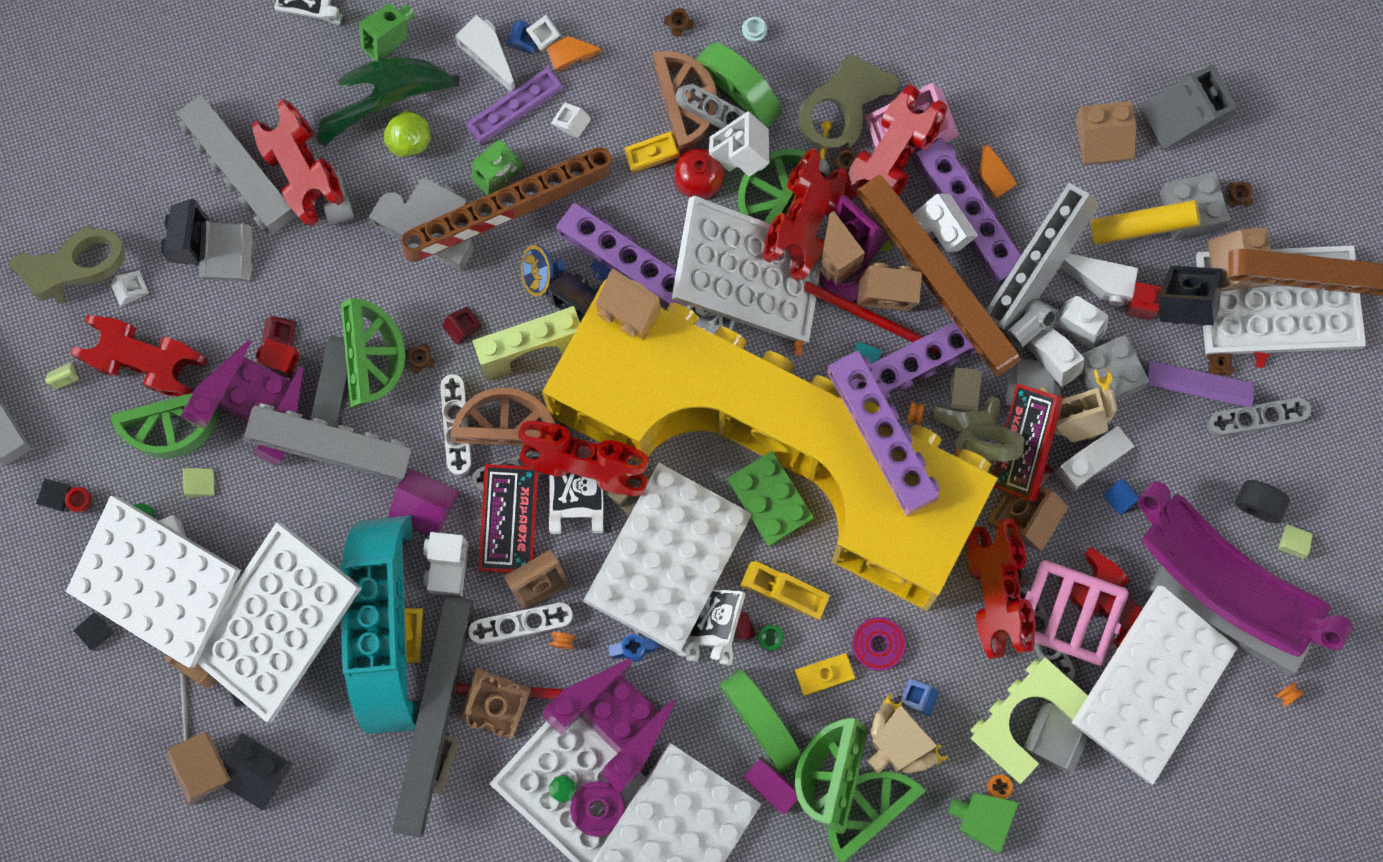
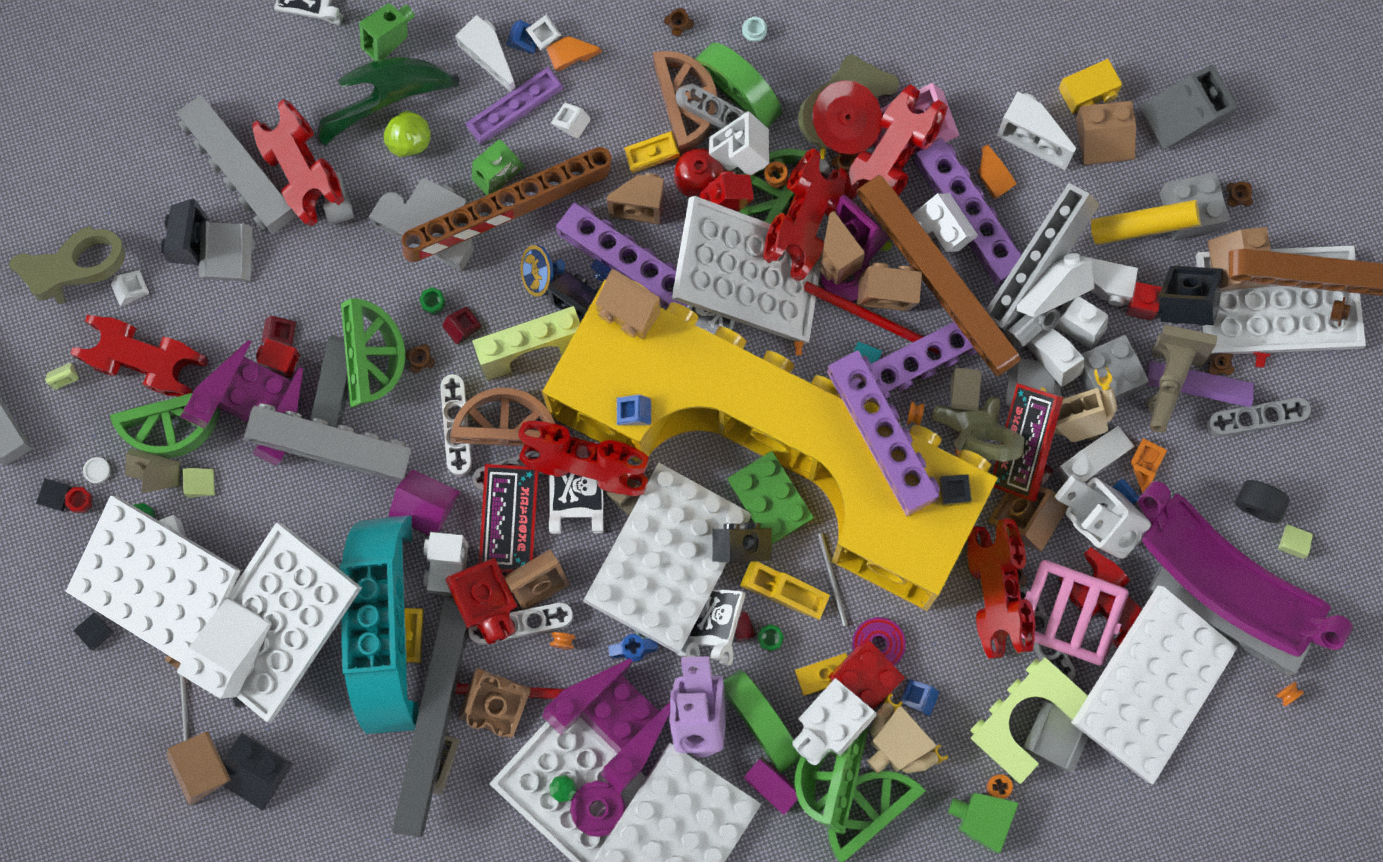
none -> white piece [83,457,111,484]
none -> dark tan slope [125,448,181,493]
none -> white slope [177,597,272,699]
none -> green tile [419,287,446,315]
none -> red plate [445,558,517,644]
none -> medium nougat slope [607,173,665,225]
none -> blue slope [617,394,651,426]
none -> lavender piece [669,656,727,758]
none -> red brick [699,171,754,212]
none -> black brick [712,523,772,563]
none -> orange bush [764,161,789,188]
none -> white plate [792,678,877,765]
none -> red piece [813,80,882,155]
none -> light grey axle [818,533,848,627]
none -> red plate [828,638,905,710]
none -> black tile [939,474,972,506]
none -> white slope [997,92,1076,170]
none -> white slope [1016,253,1094,317]
none -> white piece [1054,475,1151,559]
none -> yellow brick [1058,59,1122,114]
none -> orange slope [1130,438,1167,493]
none -> dark tan piece [1146,324,1217,432]
none -> reddish brown plate [1330,297,1351,327]

